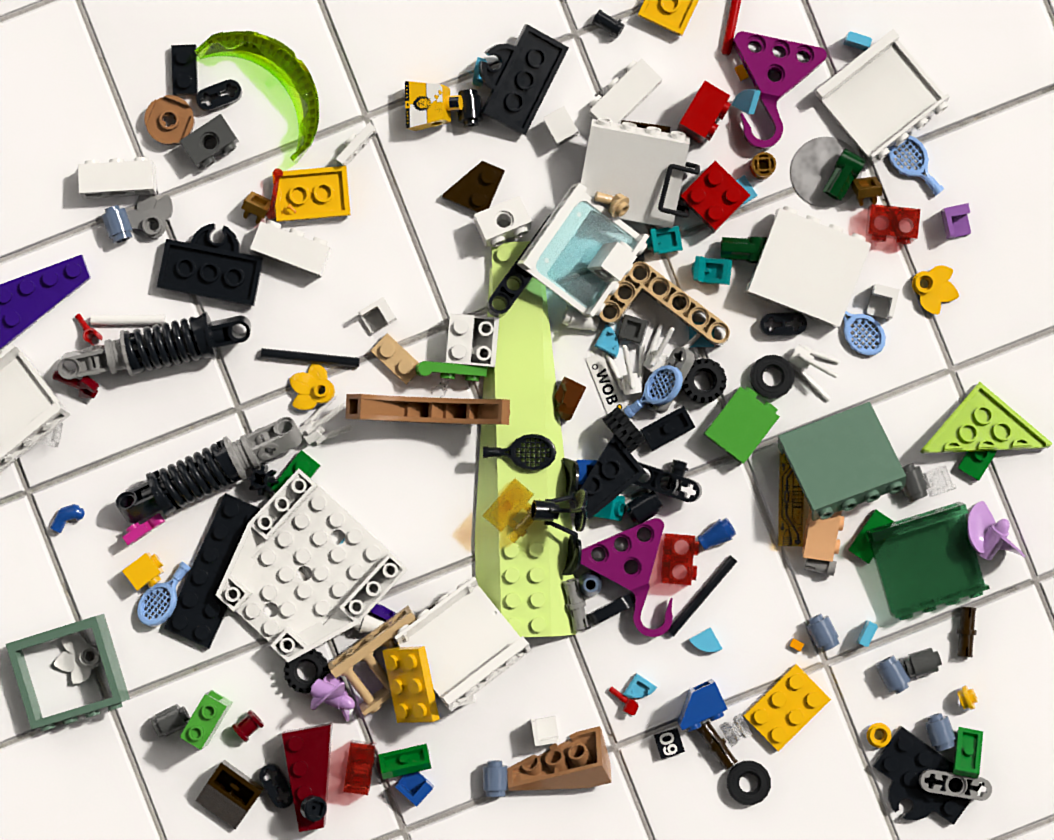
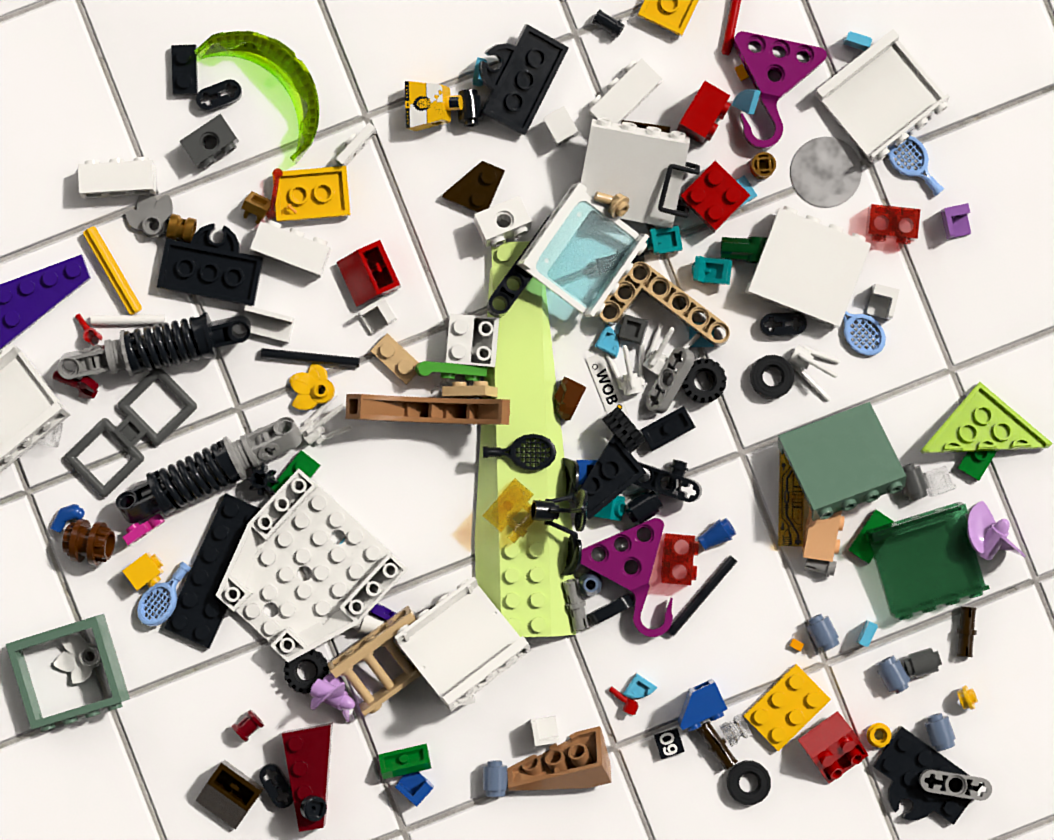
sand blue brick [102,205,133,243] -> none
medium nougat plate [144,95,195,145] -> none
dark grey brick [151,704,190,737] -> none
bright green panel [180,690,233,750] -> none
clear red brick [343,740,377,795] -> none
yellow plate [382,646,440,723] -> none
white cone [561,305,600,332] -> none
white brick [587,241,637,283] -> none
light blue piece [624,365,683,418] -> none
medium azure tile [689,627,722,652] -> none
bright green panel [703,386,780,464] -> none
dark green piece [823,148,866,201] -> none
pearl gold tile [852,176,882,206] -> none
yellow plate [912,265,959,315] -> none
green plate [953,727,983,779] -> none
none -> reddish brown piece [62,519,115,565]
none -> dark grey bar [65,367,197,497]
none -> yellow axle [83,226,142,315]
none -> pearl gold wheel [167,214,197,243]
none -> white panel [241,305,295,343]
none -> red slope [337,240,401,307]
none -> tan plate [442,381,498,398]
none -> red slope [798,711,869,784]

